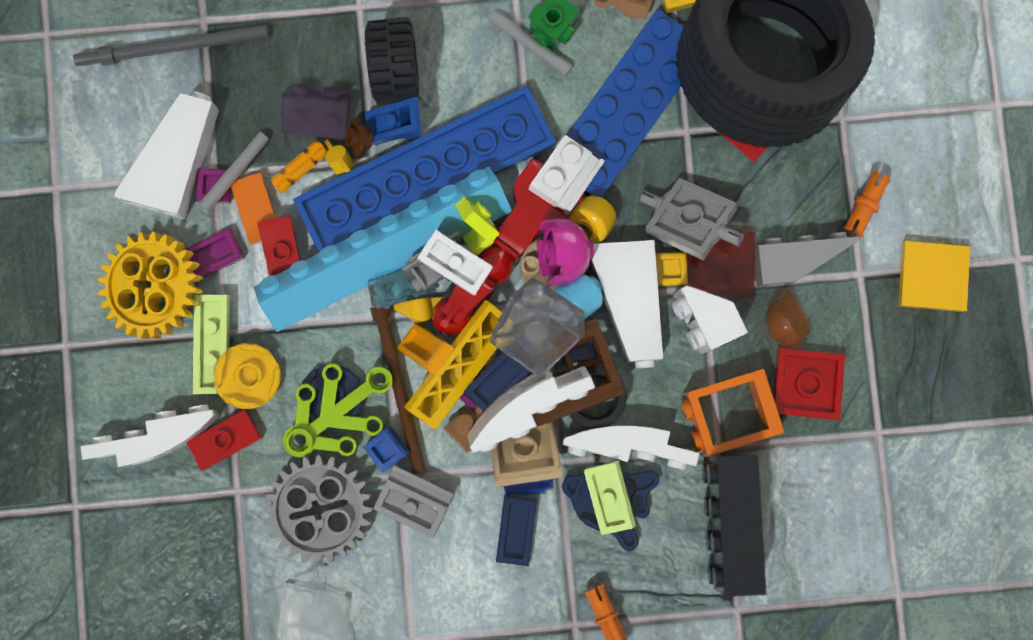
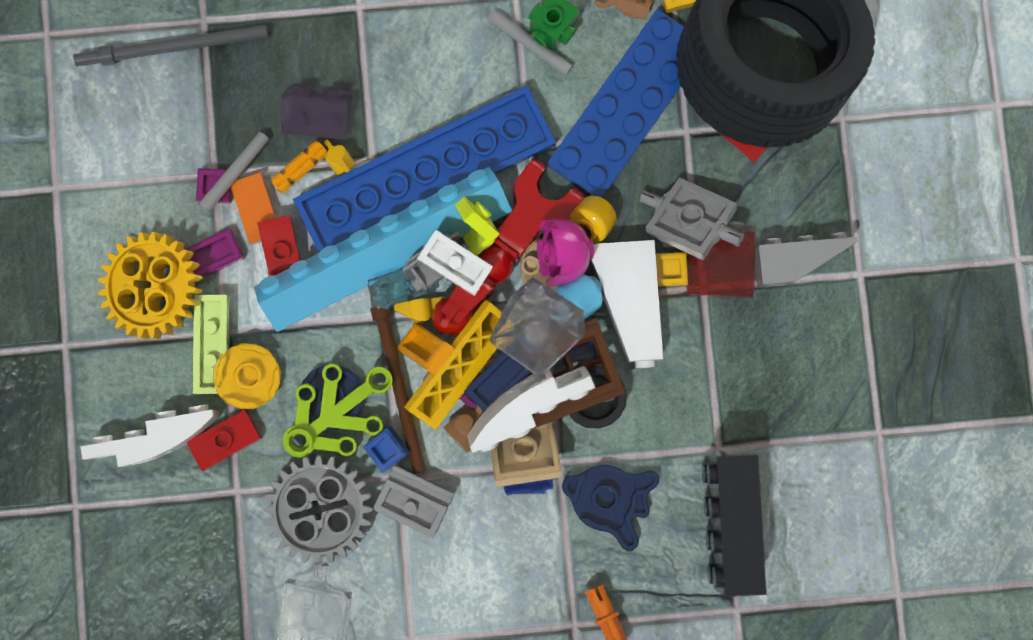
white slope [114,92,219,220] -> none
reddish brown plate [345,118,373,157] -> none
black tyre [365,17,419,104] -> none
blue slope [365,97,421,145] -> none
dark blue tile [496,495,537,566] -> none
white plate [528,135,605,216] -> none
white slope [561,426,700,471] -> none
yellowish green plate [584,461,636,535] -> none
white slope [671,286,748,354] -> none
orange window [681,369,785,457] -> none
clear orange hair [765,295,811,347] -> none
red tile [773,348,845,420] -> none
orange pin [842,171,891,239] -> none
yellow tile [898,241,970,312] -> none

